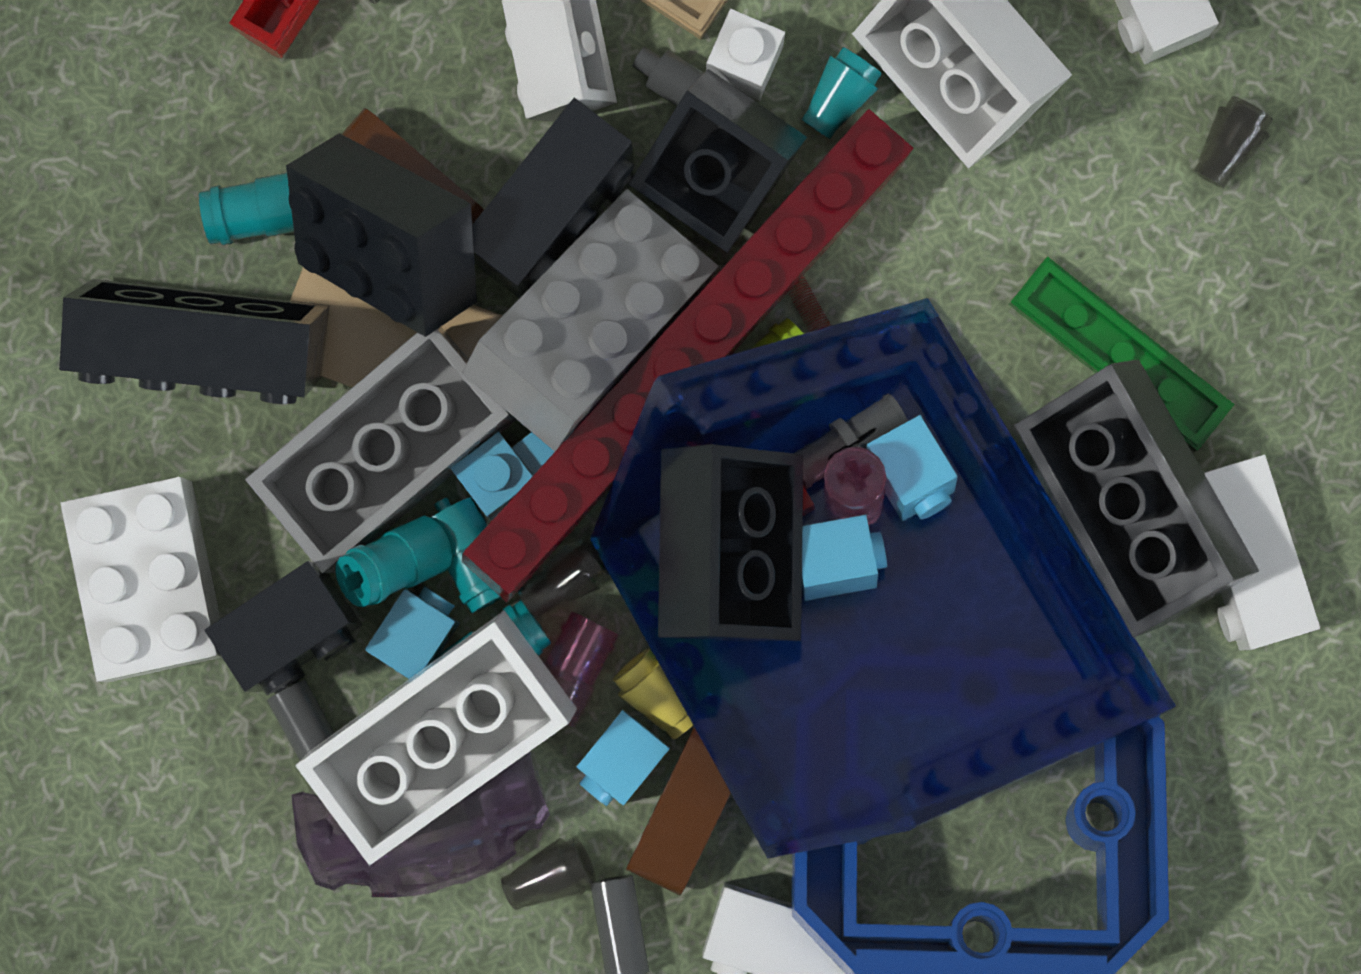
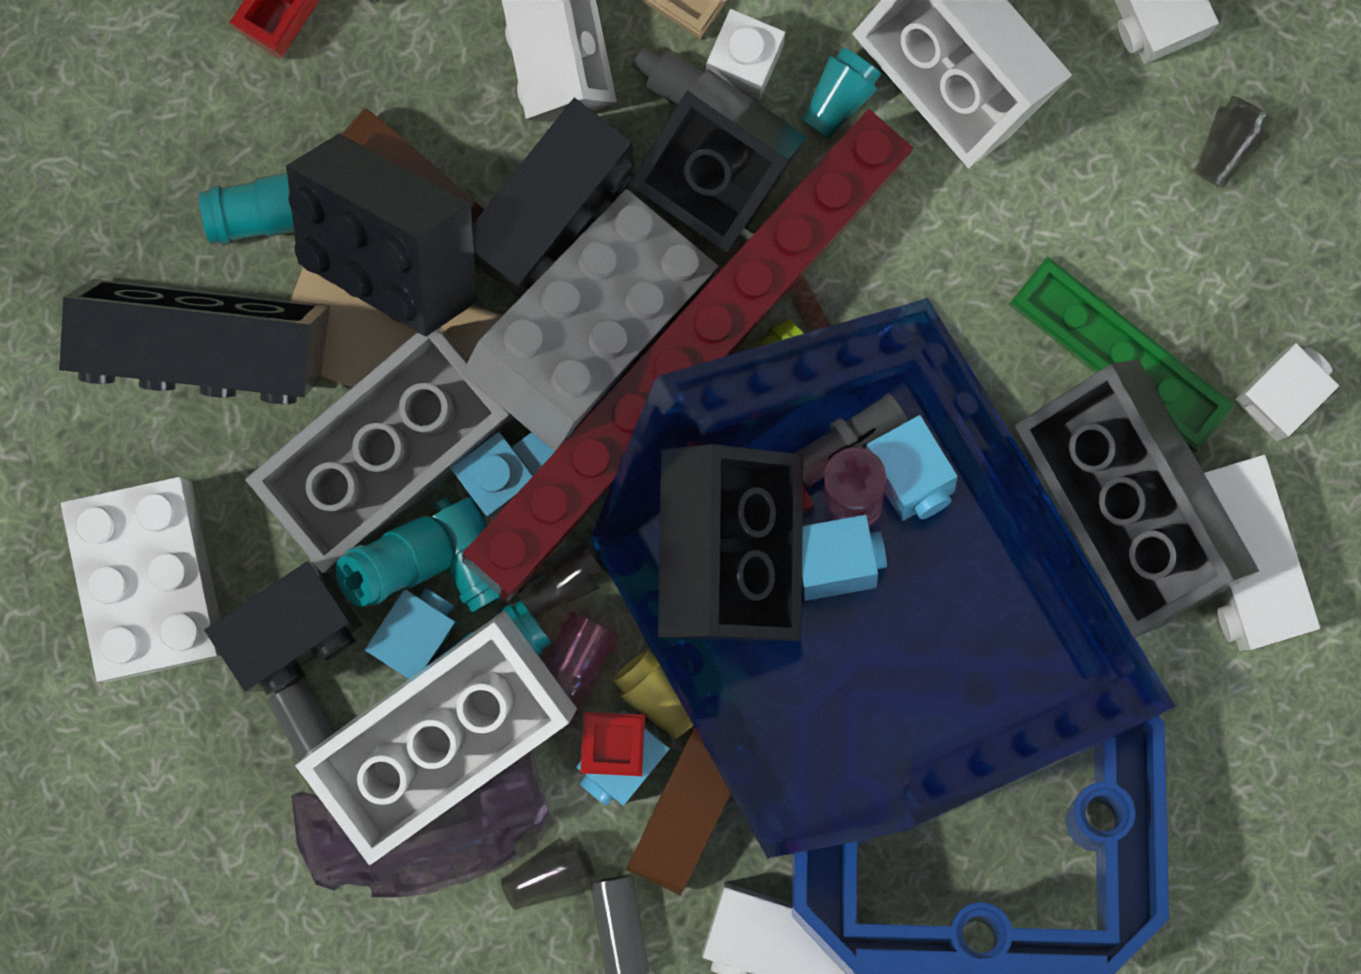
none -> red tile [580,711,645,777]
none -> white brick [1234,343,1339,442]

